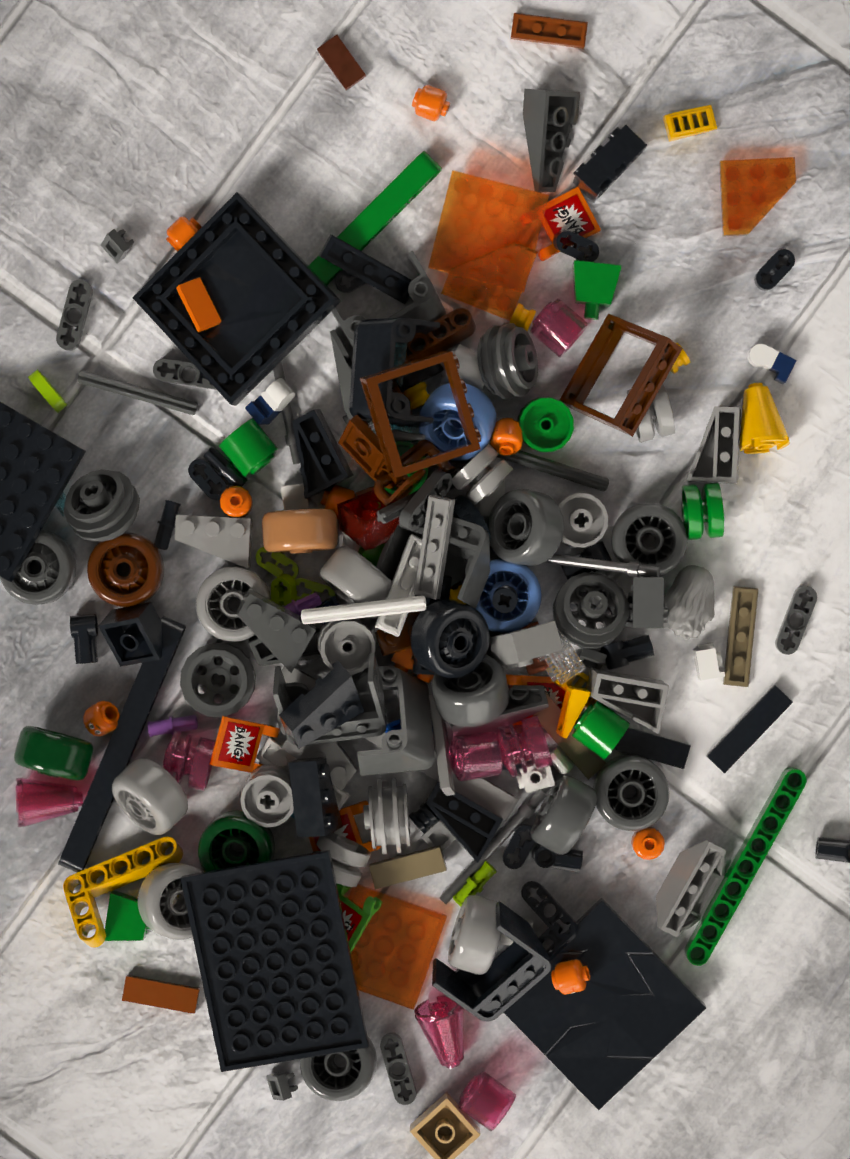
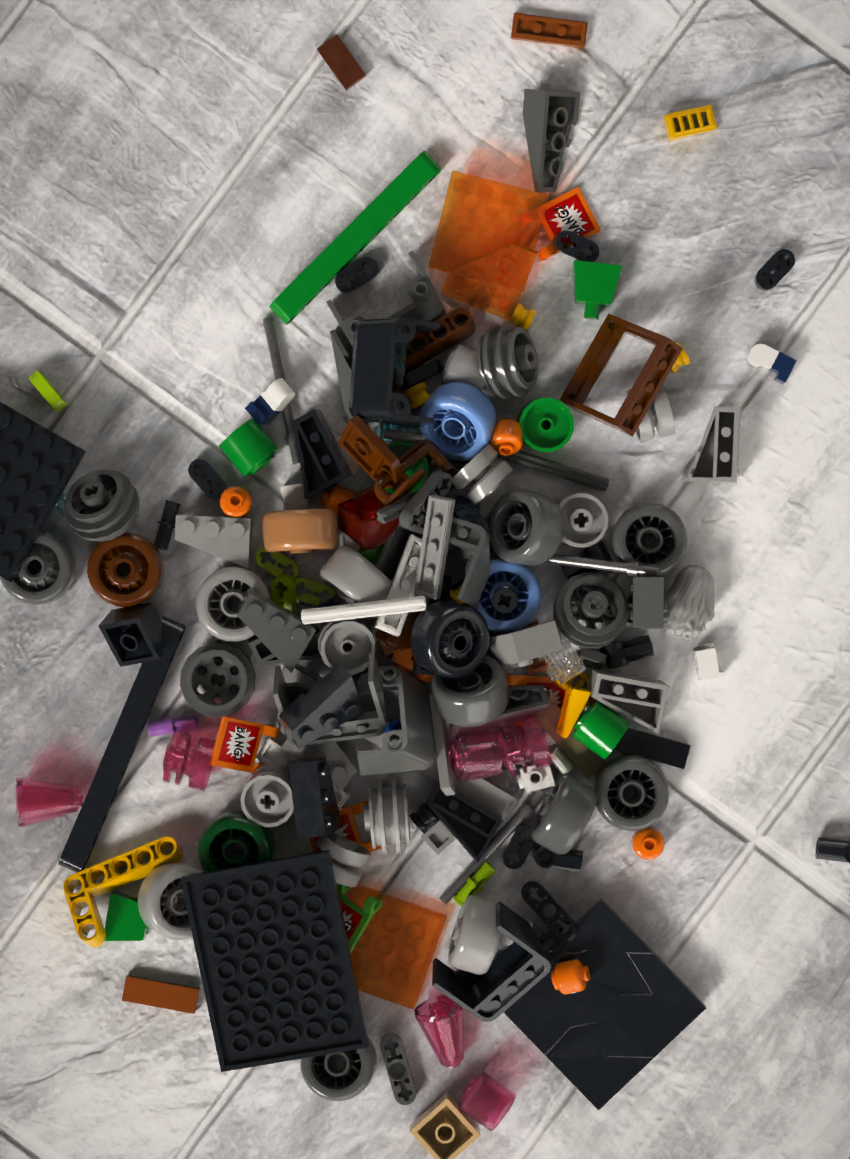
dark green wheel [14,726,94,781] -> none
dark grey beam [56,279,93,351] -> none
black piece [70,614,98,664] -> none
dark grey axle [77,370,198,415] -> none
orange head [83,701,120,737] -> none
dark grey tile [101,229,134,263] -> none
light grey wheel [112,758,188,835] -> none
black tile [132,192,341,406] -> none
dark grey beam [153,359,216,390] -> none
orange head [166,216,202,252] -> none
orange tile [176,277,222,332] -> none
black axle [204,447,248,487] -> none
dark grey tile [266,1072,298,1101] -> none
medium lavender axle [283,593,322,616] -> none
black tile [319,234,412,304] -> none
reddish brown window [360,350,481,478] -> none
dark tan tile [368,845,447,889] -> none
orange head [412,85,450,121] -> none
clear pink piece [530,298,589,358] -> none
black wedge [573,125,647,203] -> none
light grey wedge [656,840,726,937] -> none
green wheel [681,482,724,540] -> none
green beam [684,767,807,966] -> none
black tile [706,685,793,774] -> none
clear orange plate [719,157,796,237] -> none
dark tan tile [723,586,758,687] -> none
yellow cone [739,383,790,454] -> none
dark grey beam [775,586,817,655] -> none

